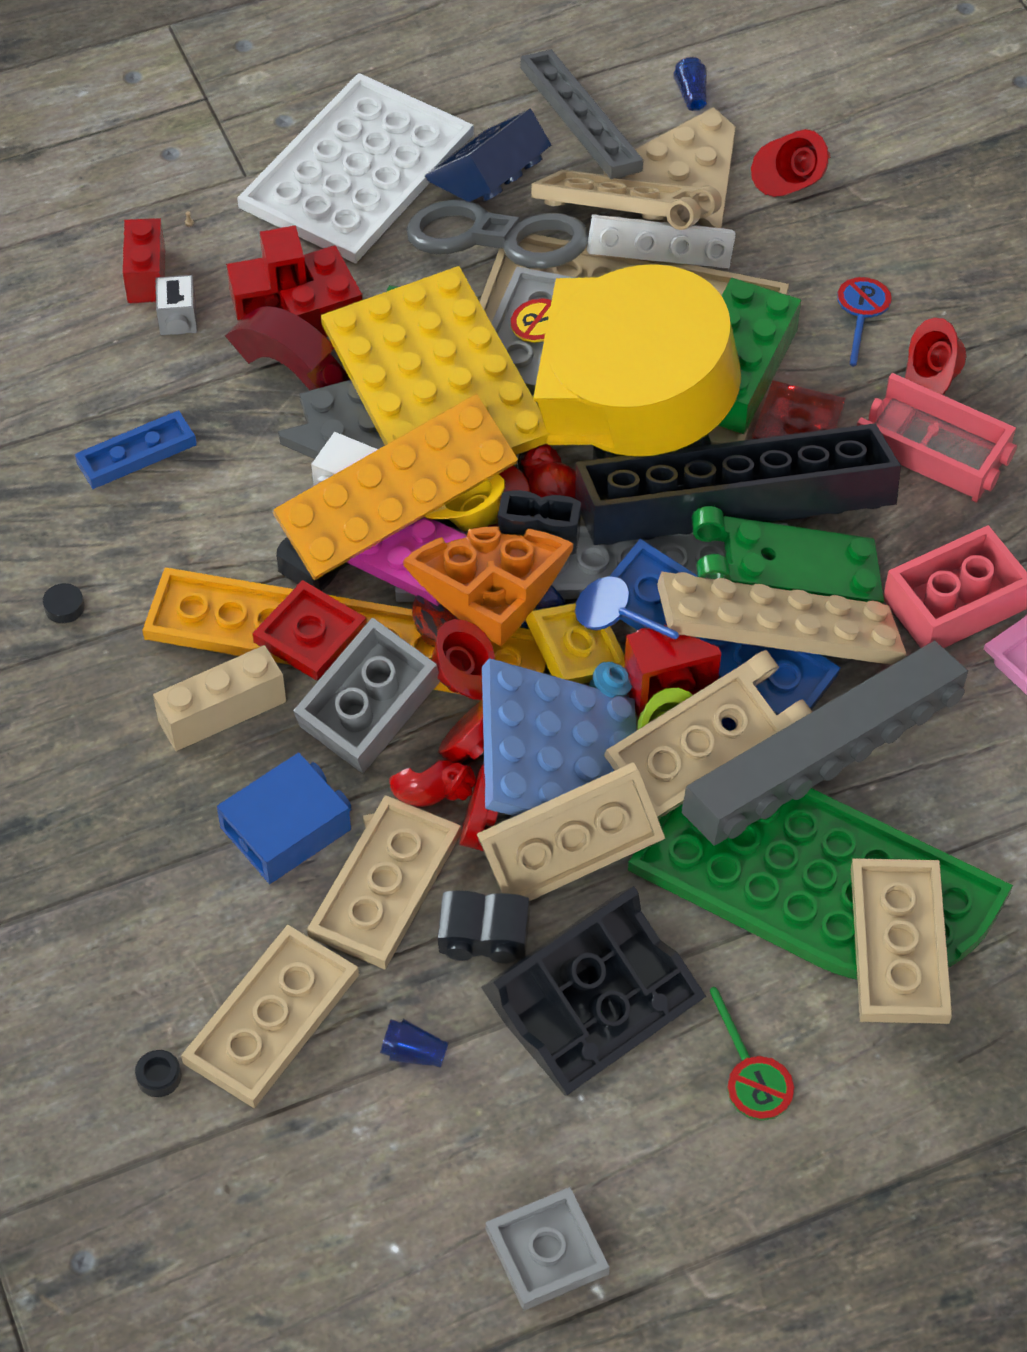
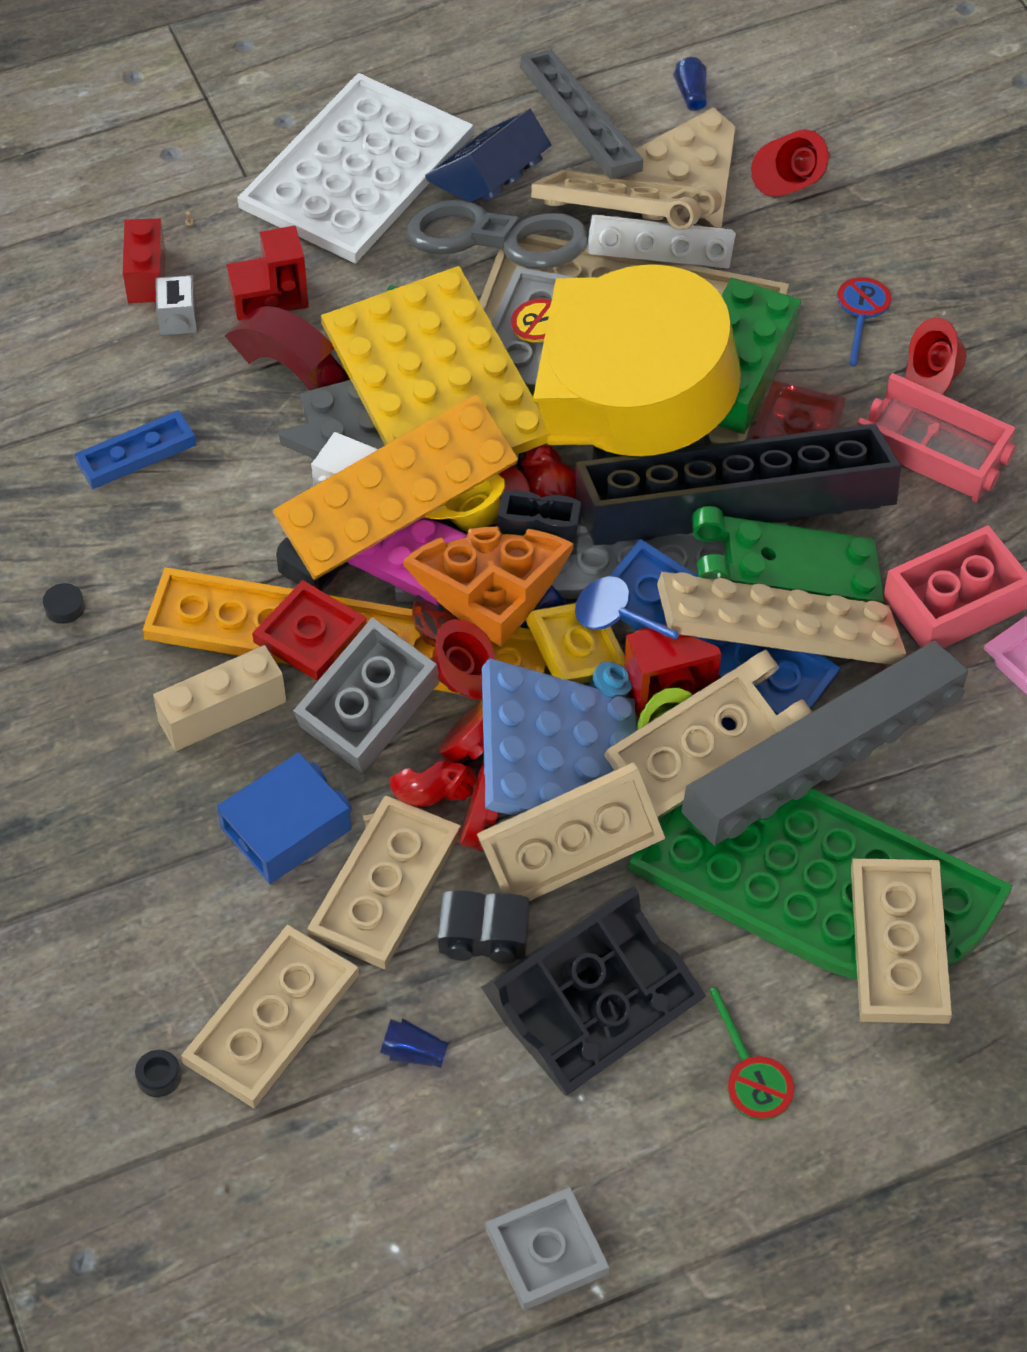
red brick [280,245,363,337] -> none

